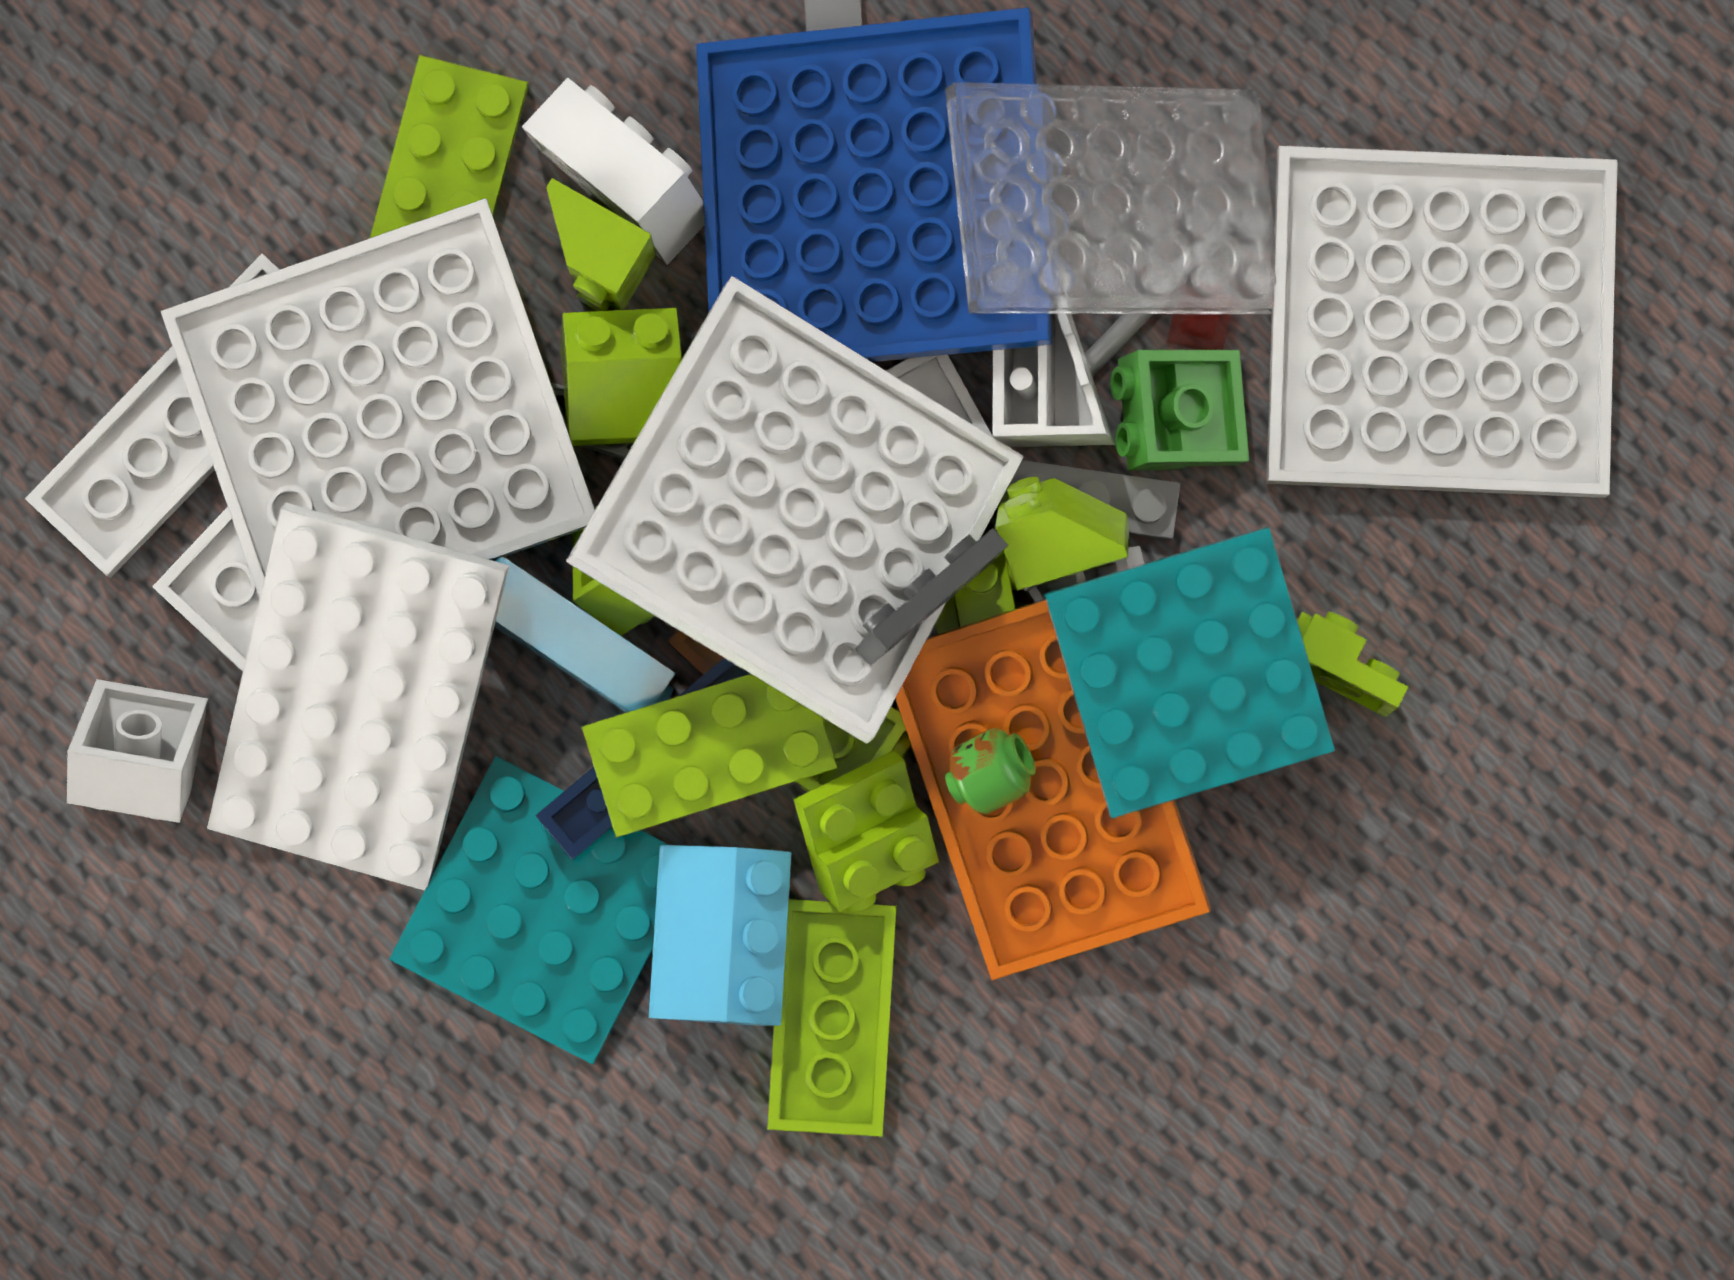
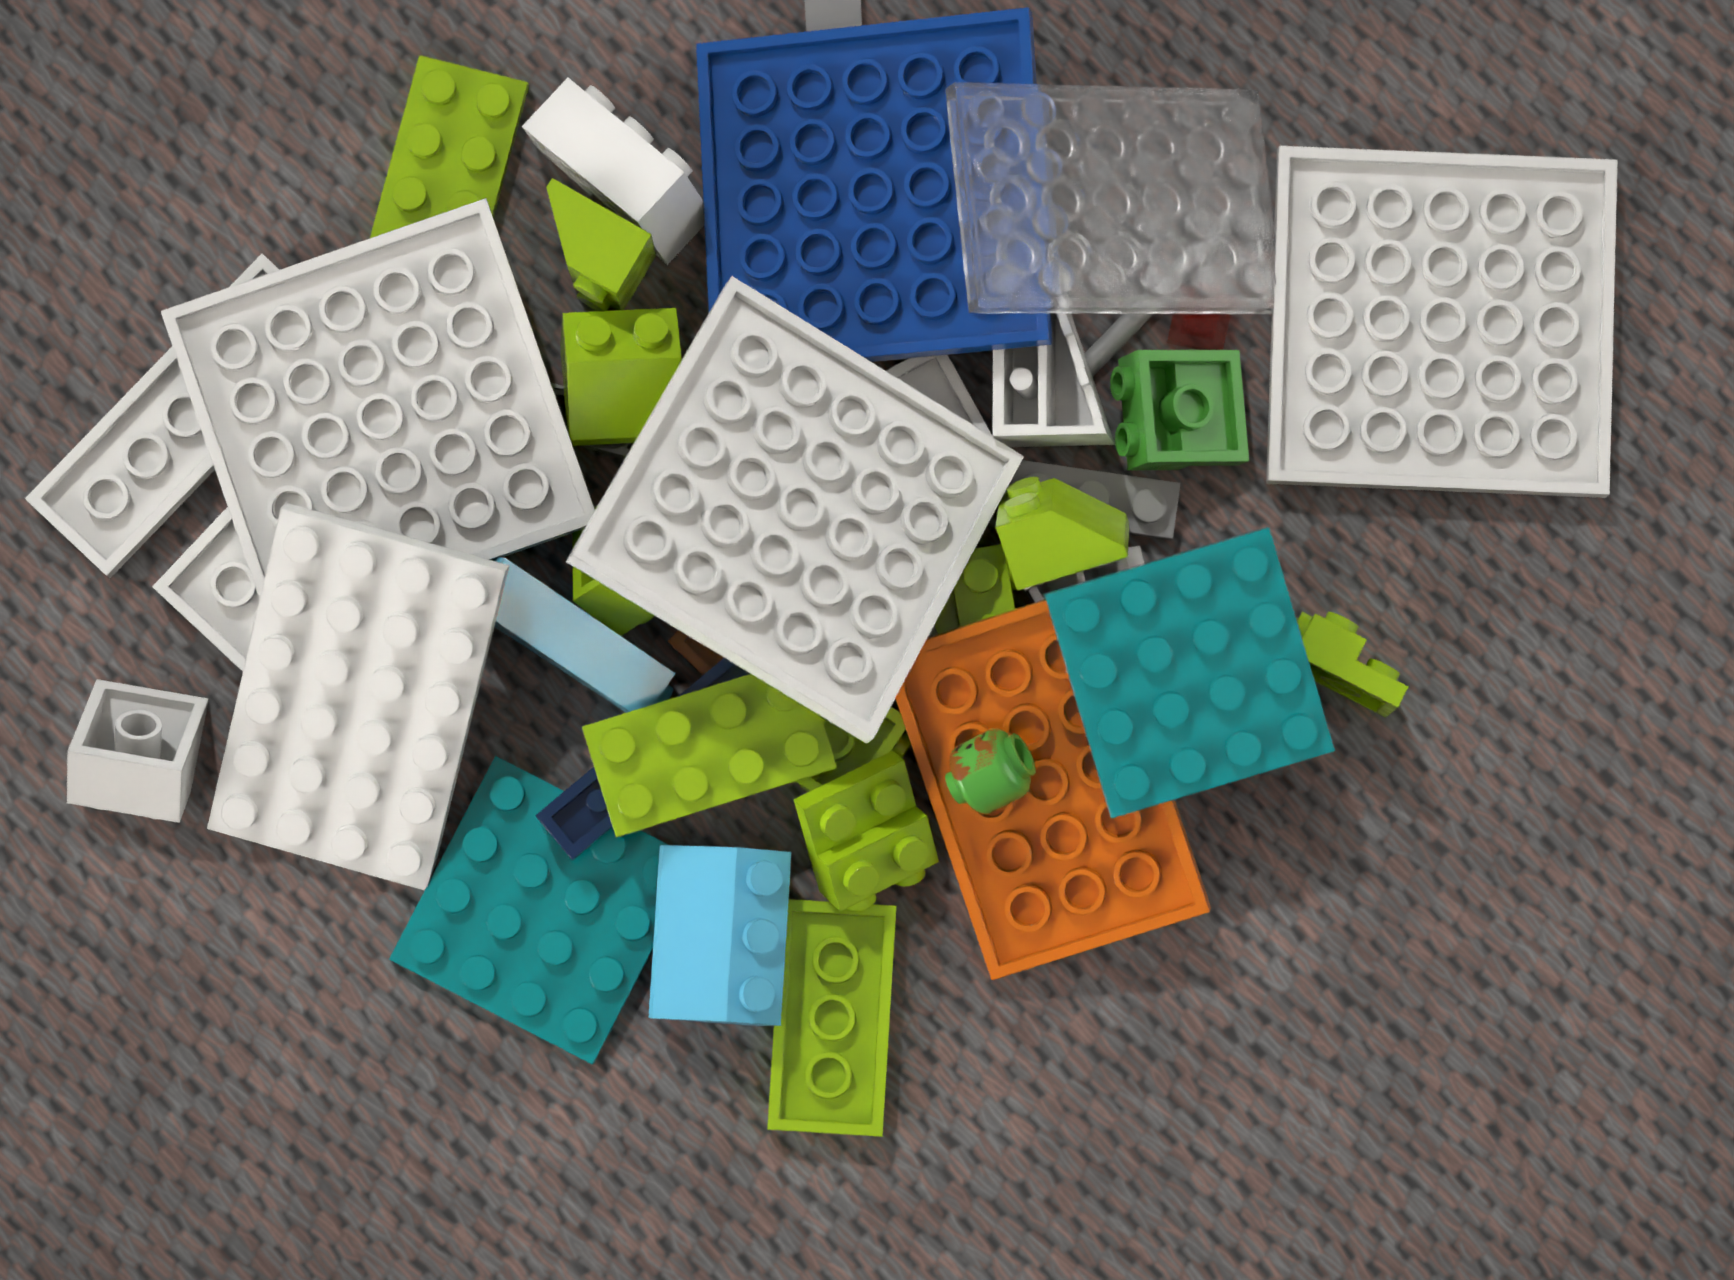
dark grey plate [855,528,1008,667] -> none

